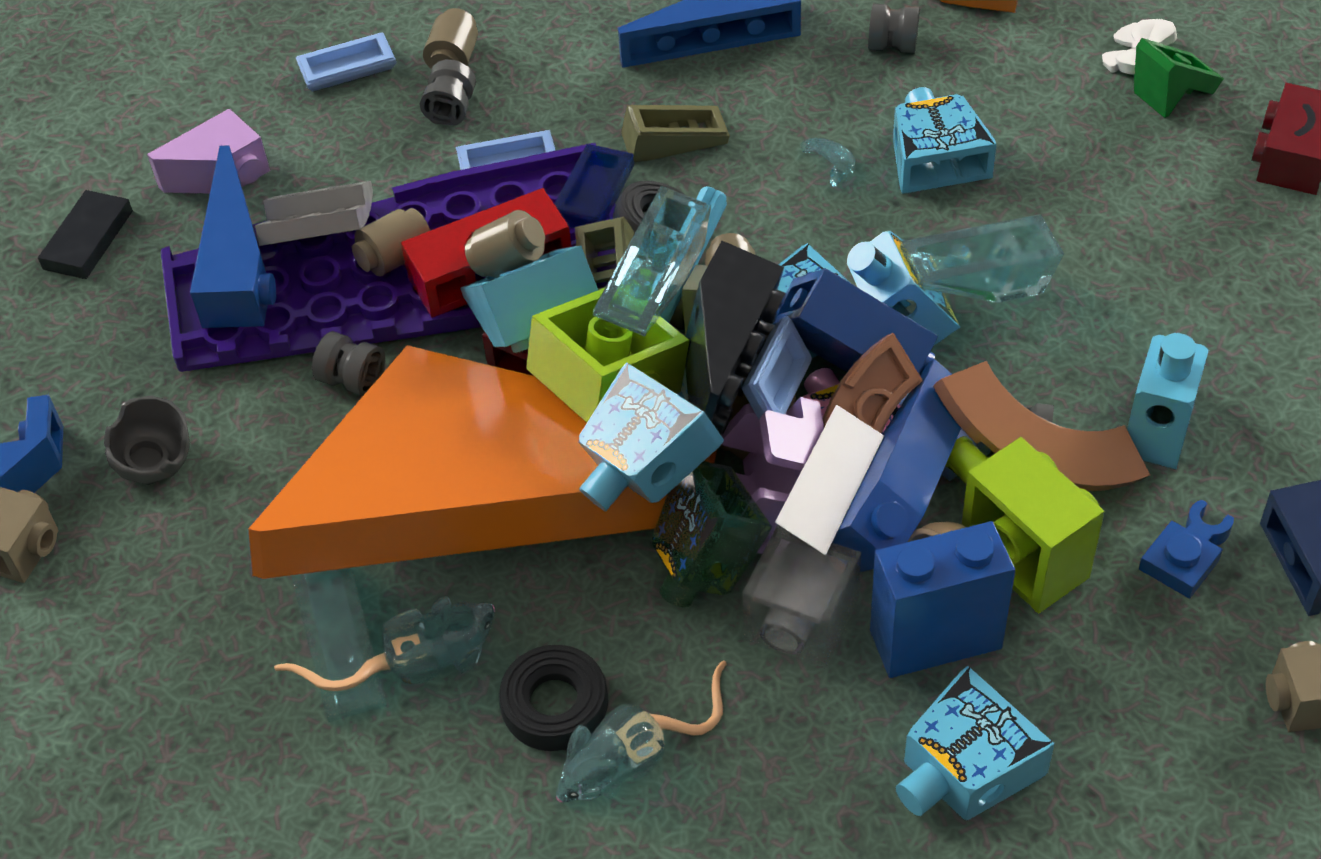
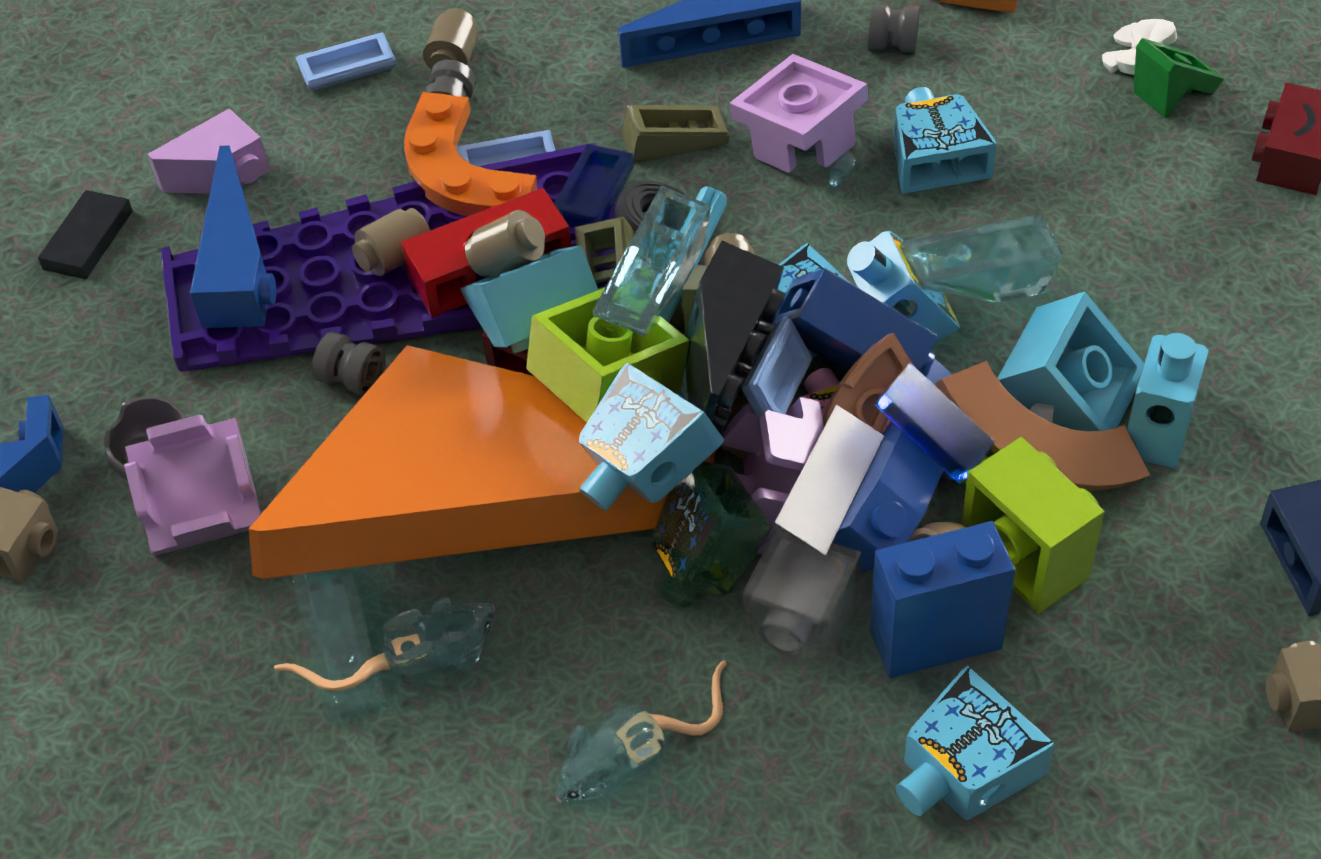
light grey slope [255,180,373,246] -> none
black tyre [499,645,608,751] -> none
blue plate [1139,500,1234,599] -> none
none -> lavender panel [124,415,261,556]
none -> orange plate [404,92,538,217]
none -> lavender panel [729,54,869,173]
none -> clear blue tile [874,363,995,484]
none -> medium azure slope [998,291,1144,431]

